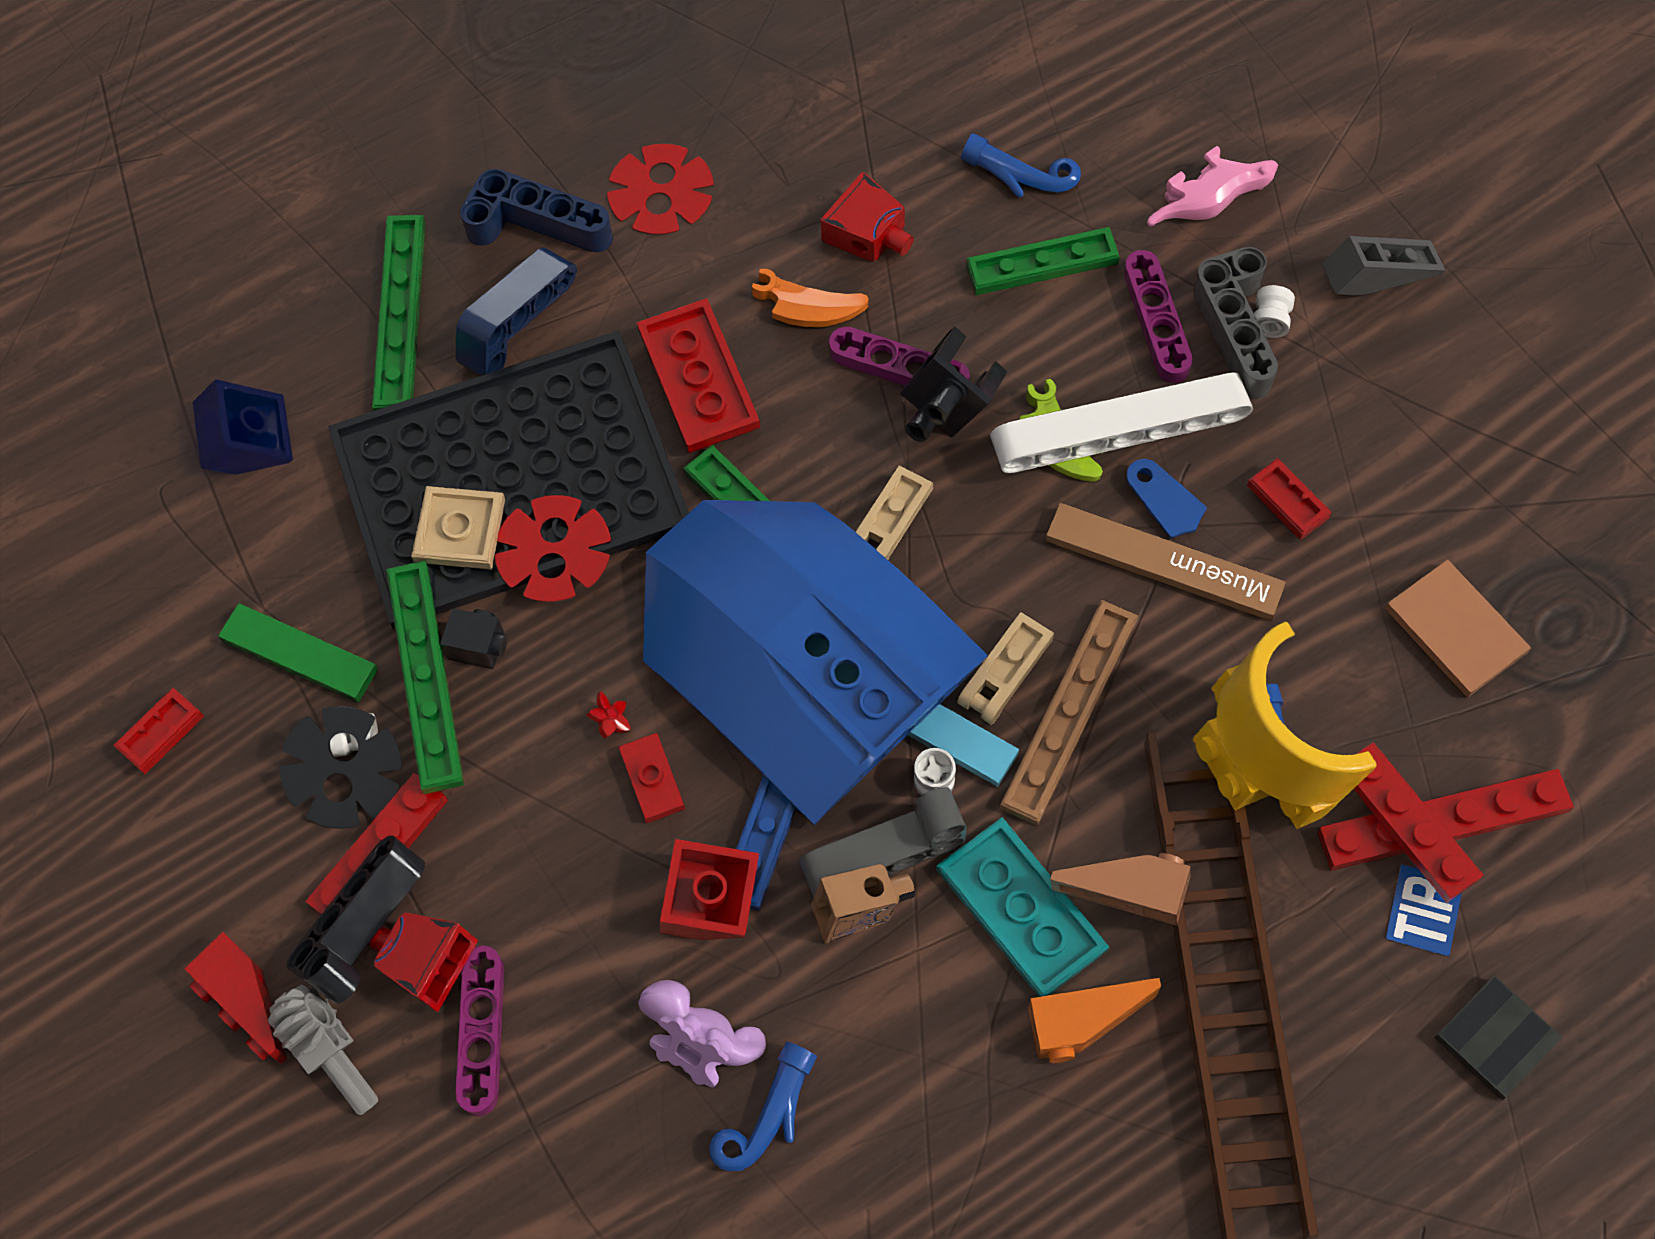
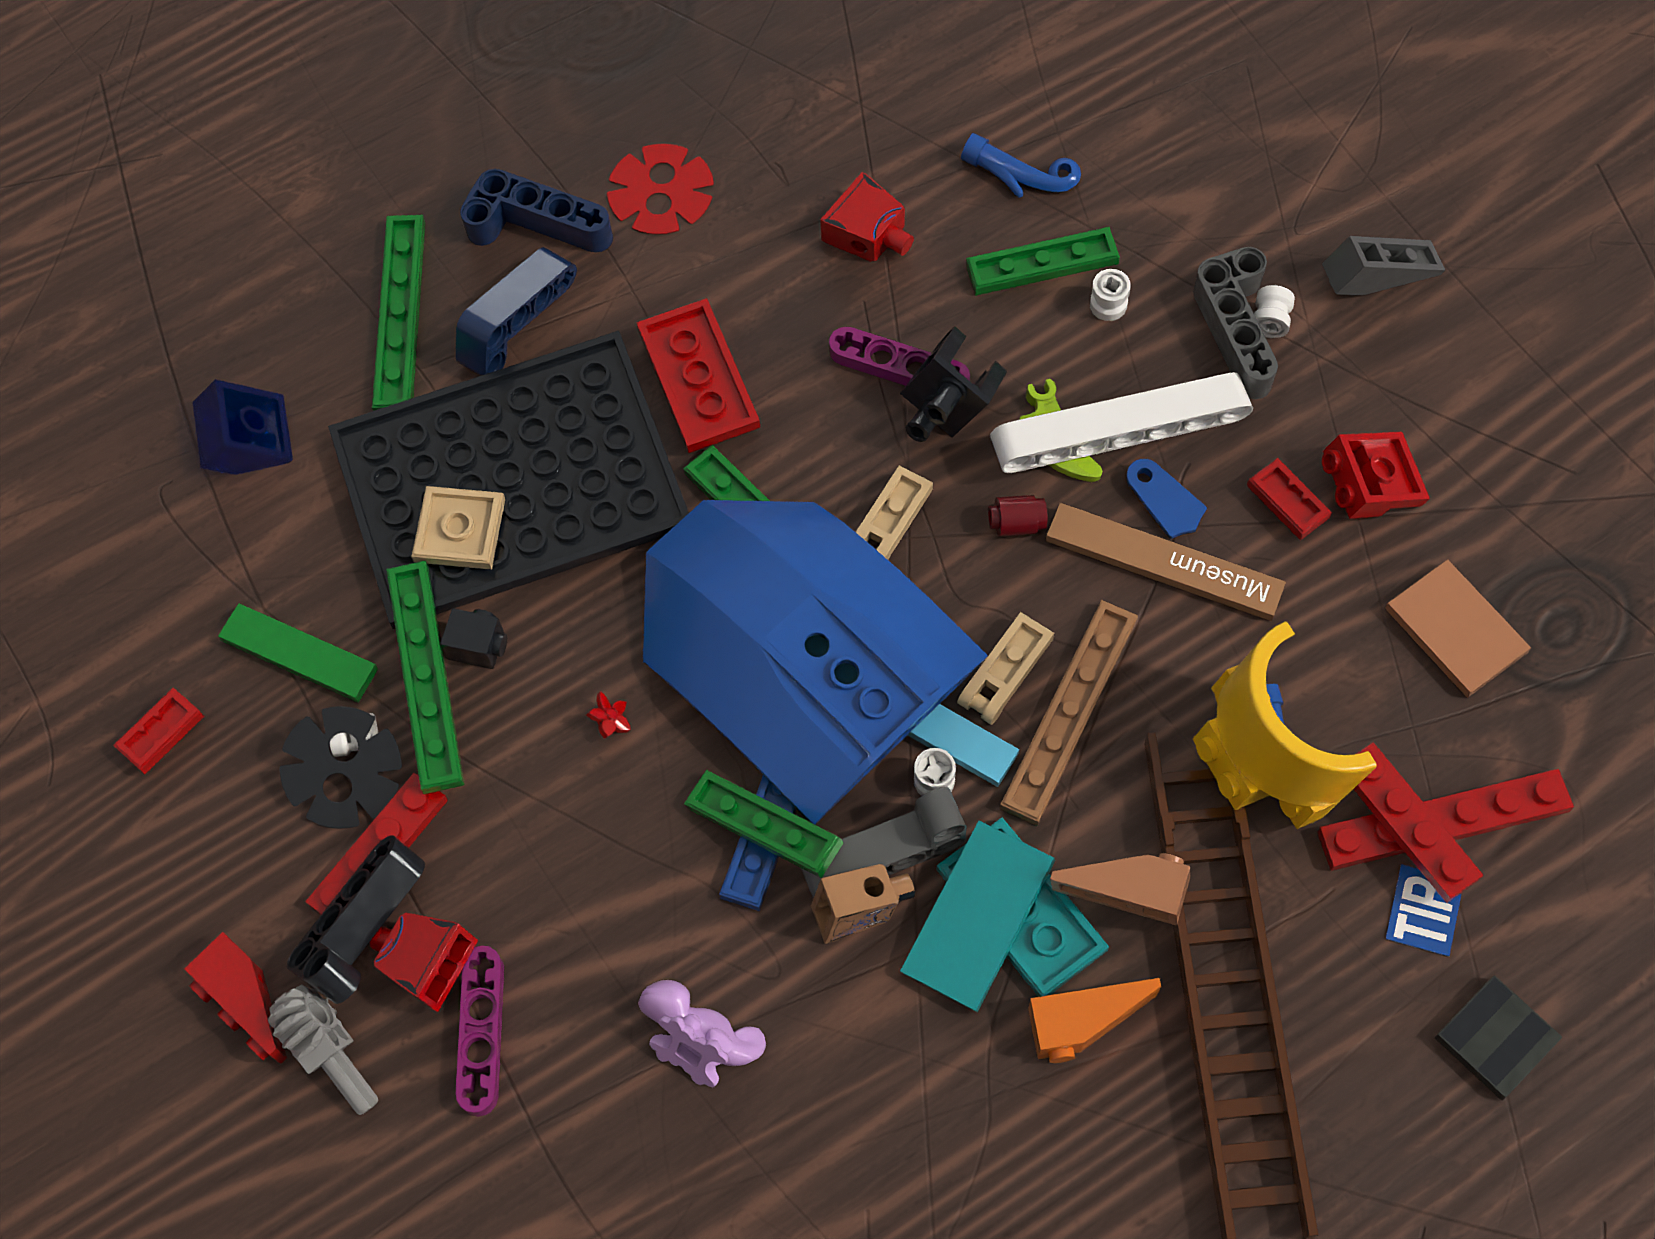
red piece [495,495,611,602] -> none
red plate [619,733,685,823] -> none
red slope [660,839,759,940] -> none
blue plant [709,1041,817,1171] -> none
orange piece [752,269,869,327] -> none
magenta beam [1124,250,1193,383] -> none
bright pink animal [1147,146,1278,226] -> none
none -> green tile [684,770,843,878]
none -> teal tile [900,821,1056,1013]
none -> dark red brick [988,495,1048,537]
none -> white wheel [1090,269,1130,321]
none -> red plate [1322,432,1430,519]

